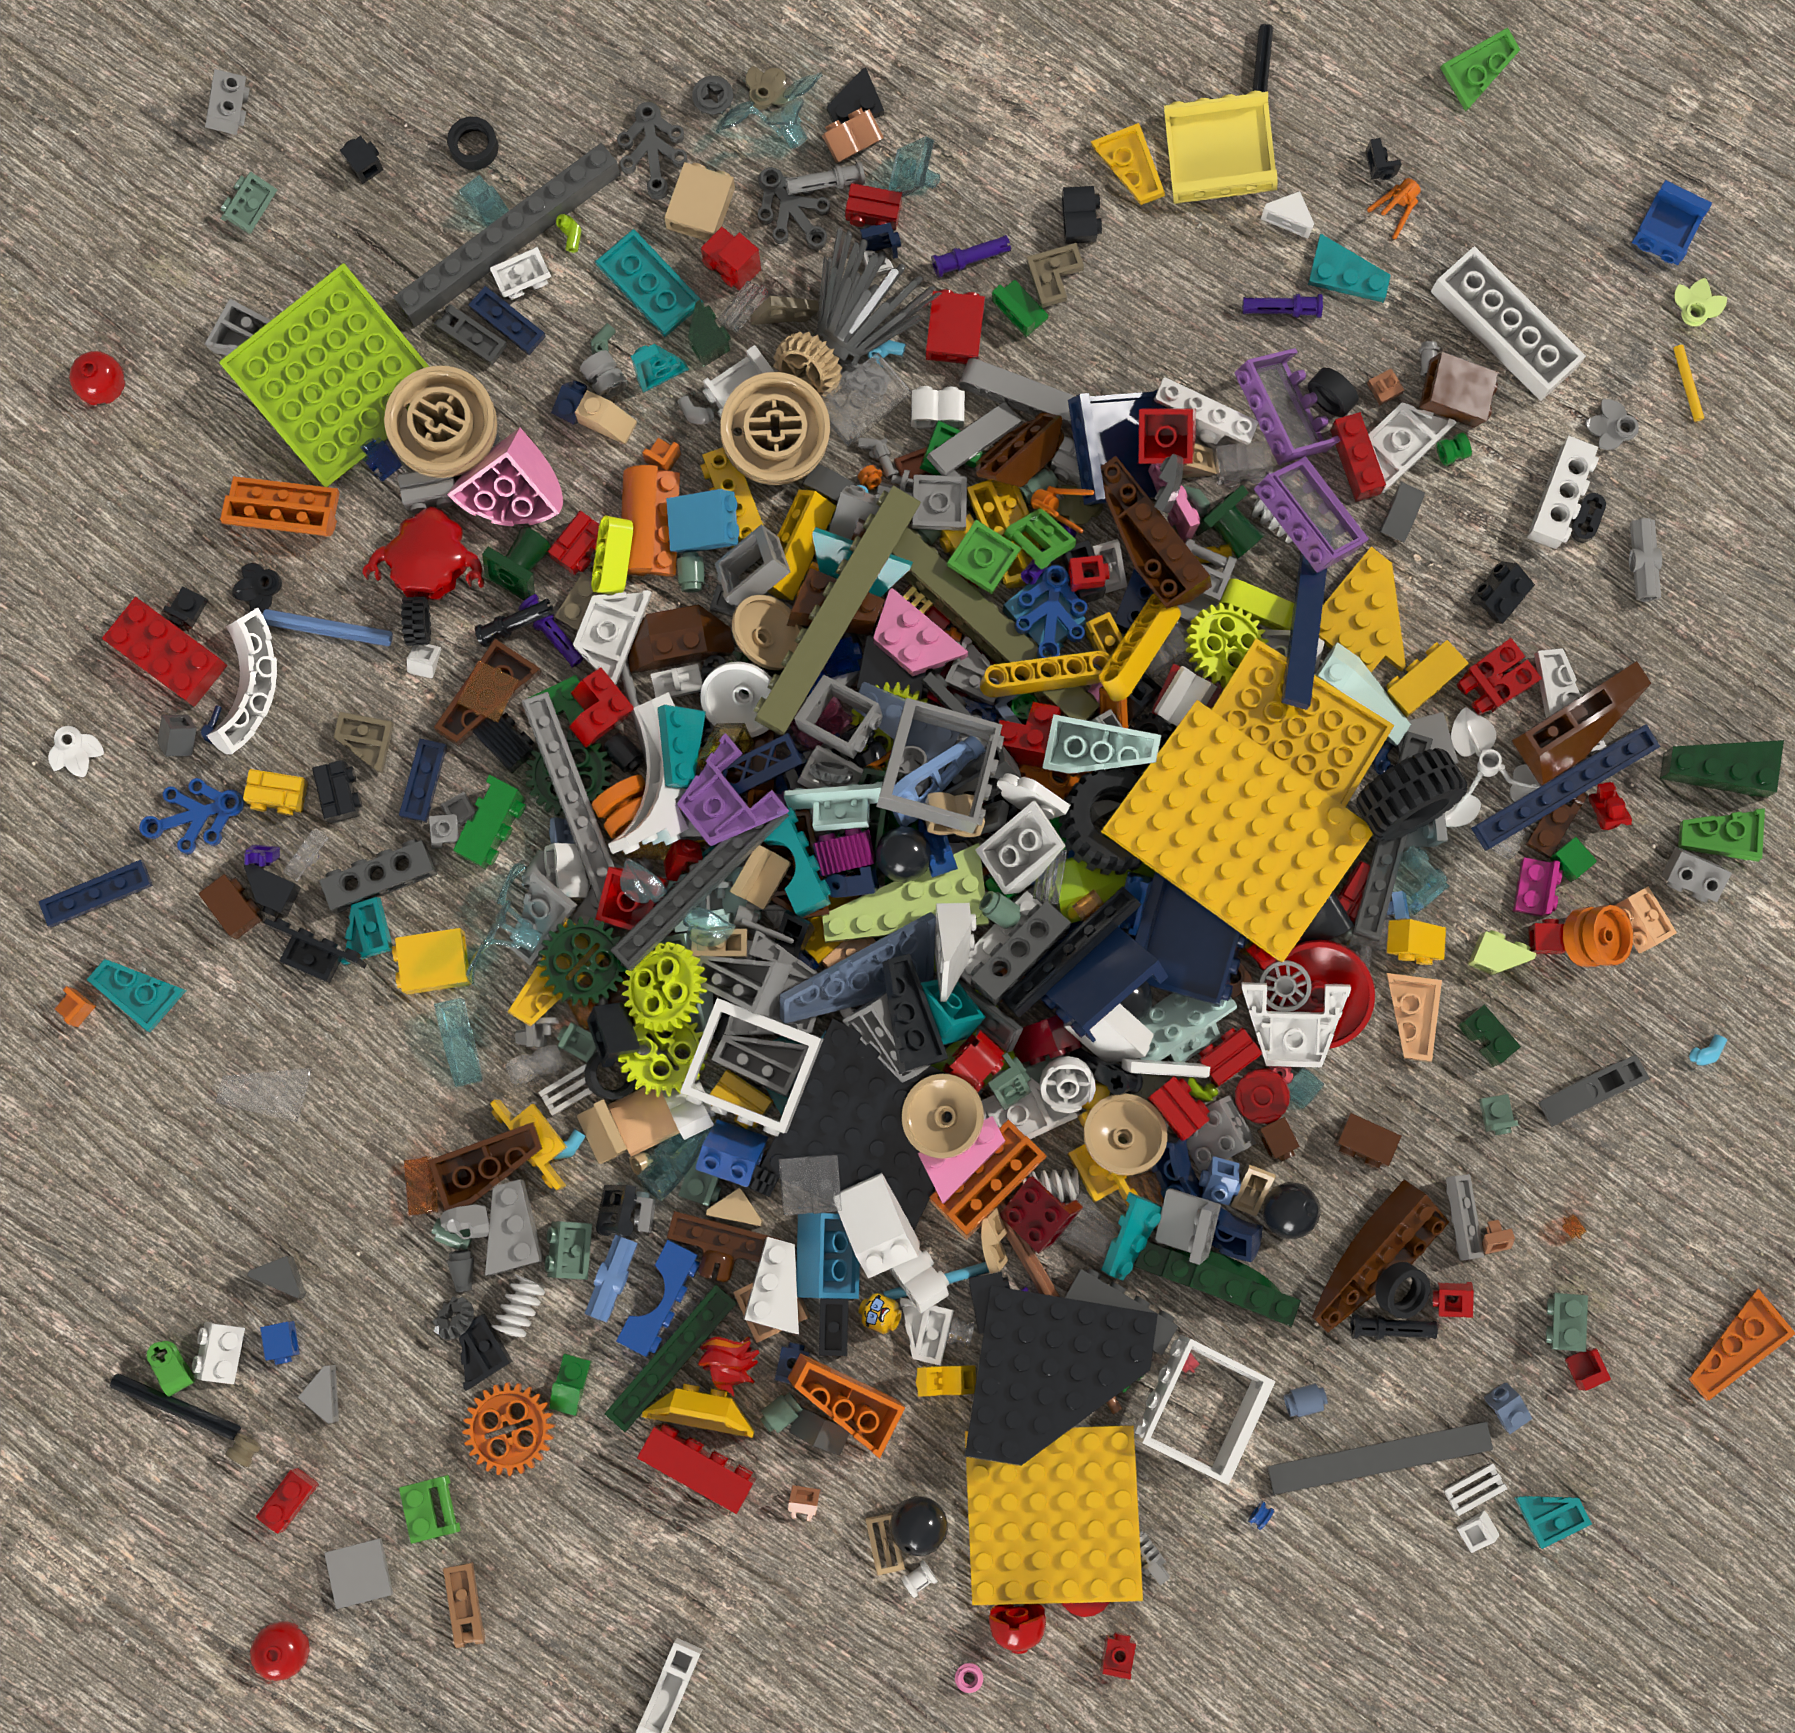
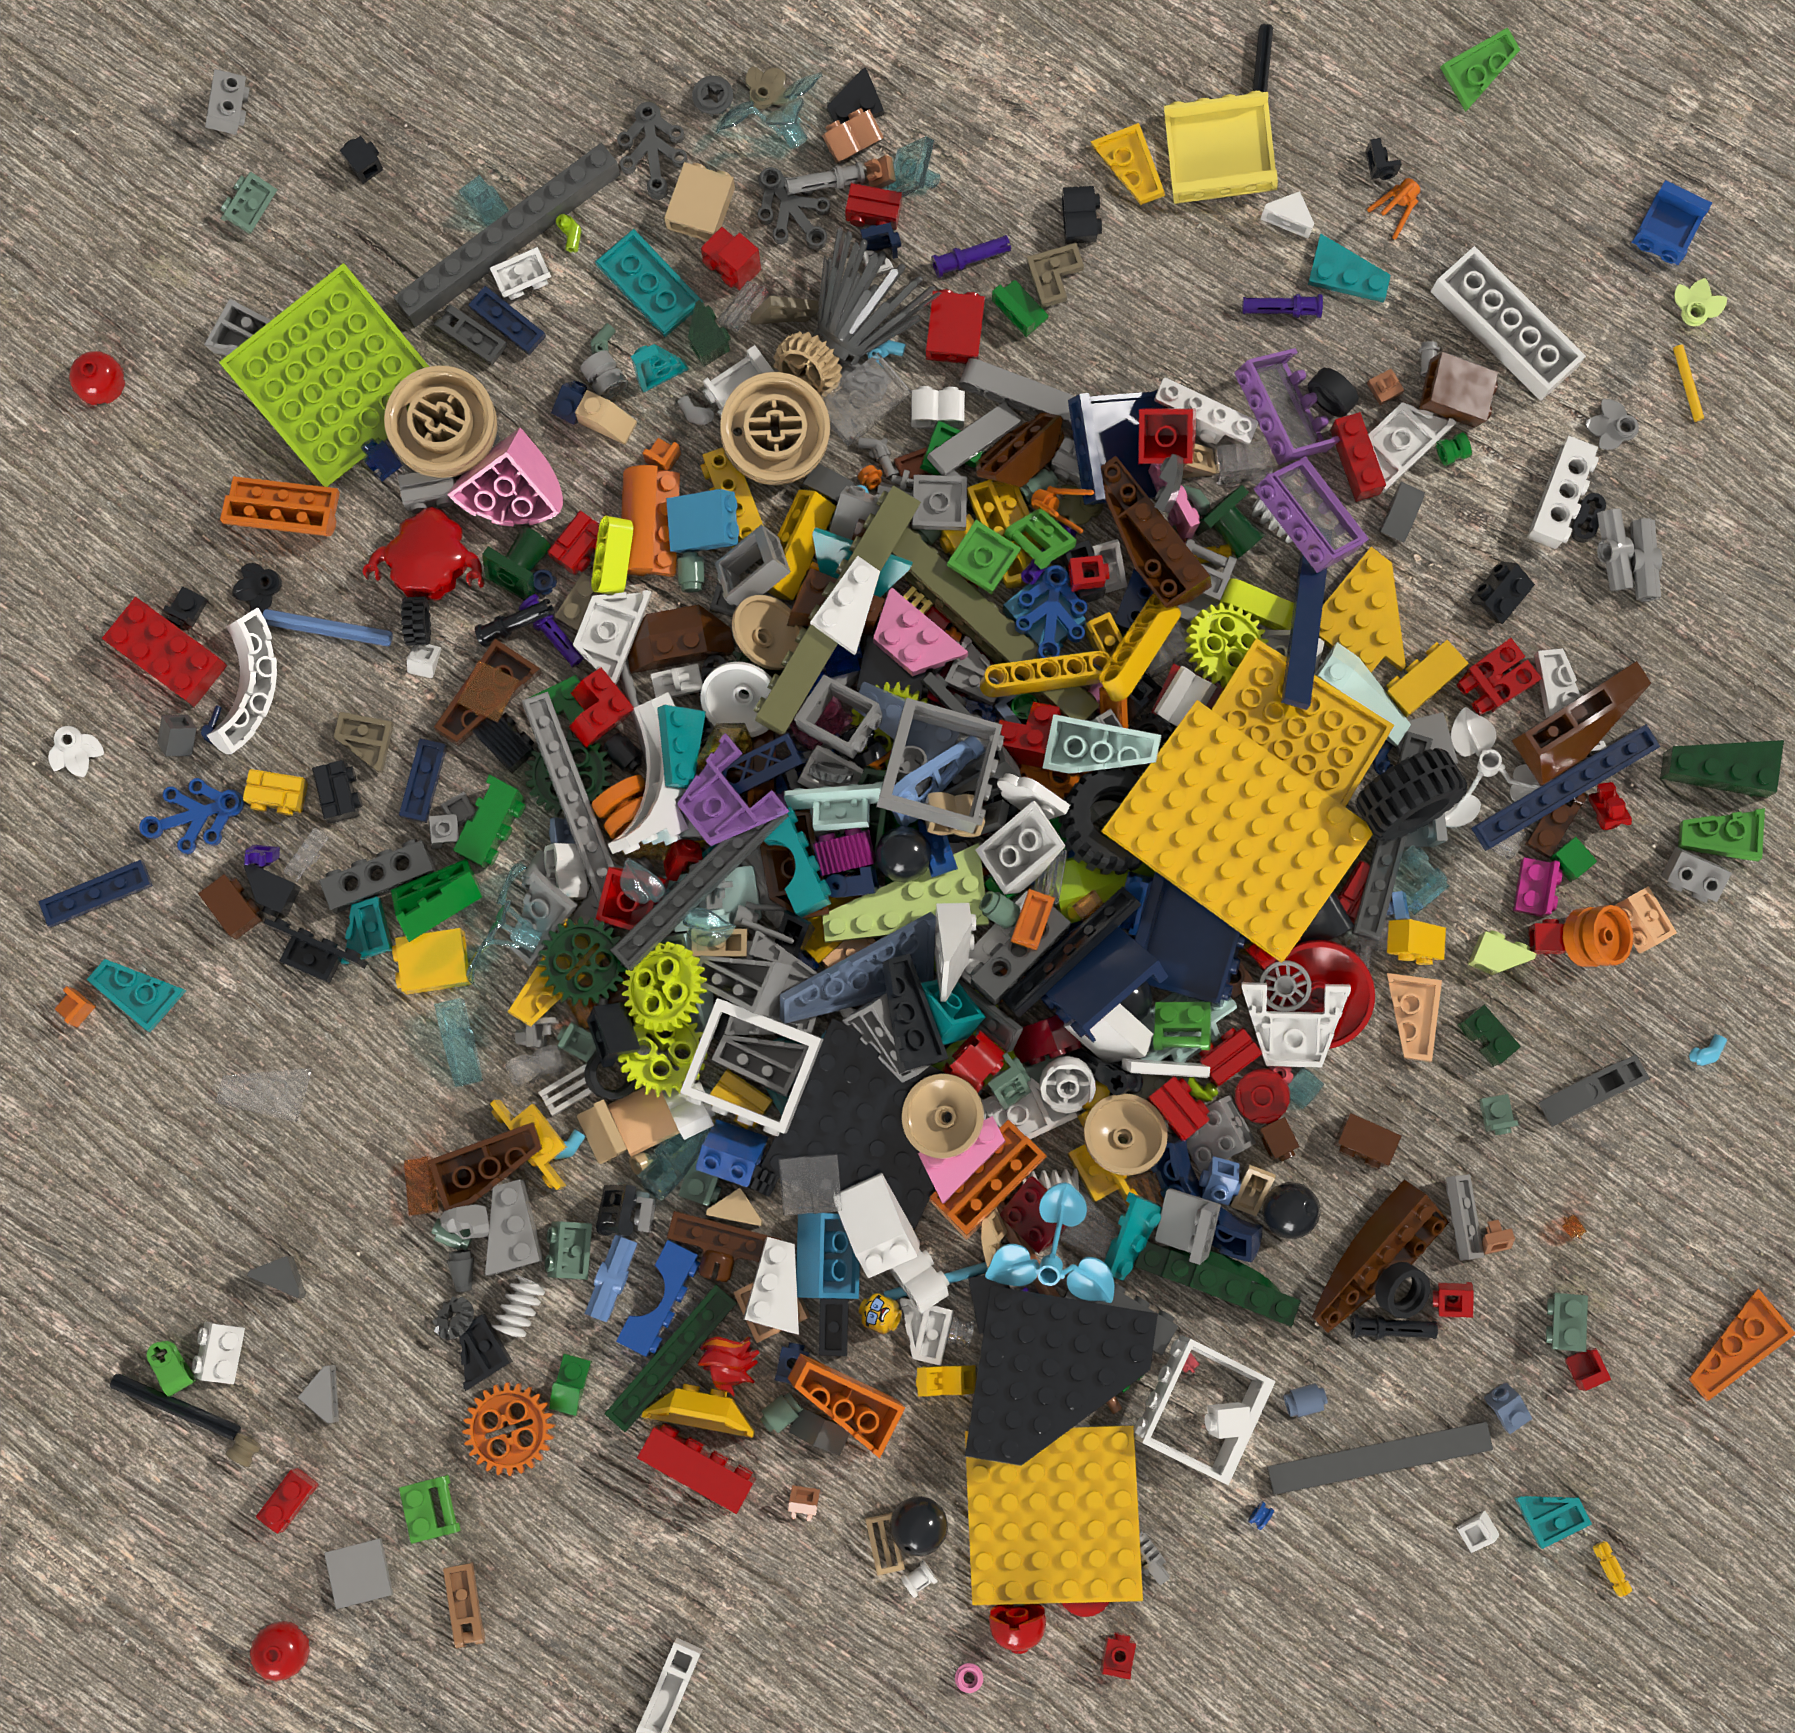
blue brick [260,1321,300,1365] -> none
black tyre [447,116,499,170] -> none
tan panel [730,845,791,910] -> none
white tile [1443,1463,1507,1516] -> none
none -> green wedge [391,859,482,942]
none -> dark blue plate [533,569,557,595]
none -> white wing [810,556,880,655]
none -> nougat tile [864,155,896,189]
none -> medium azure plant [985,1182,1115,1303]
none -> orange tile [1011,889,1055,950]
none -> bright green plate [1153,1002,1212,1050]
none -> white brick [1205,1402,1251,1439]
none -> yellow axle [1593,1541,1632,1597]
none -> light grey piece [1597,508,1634,592]

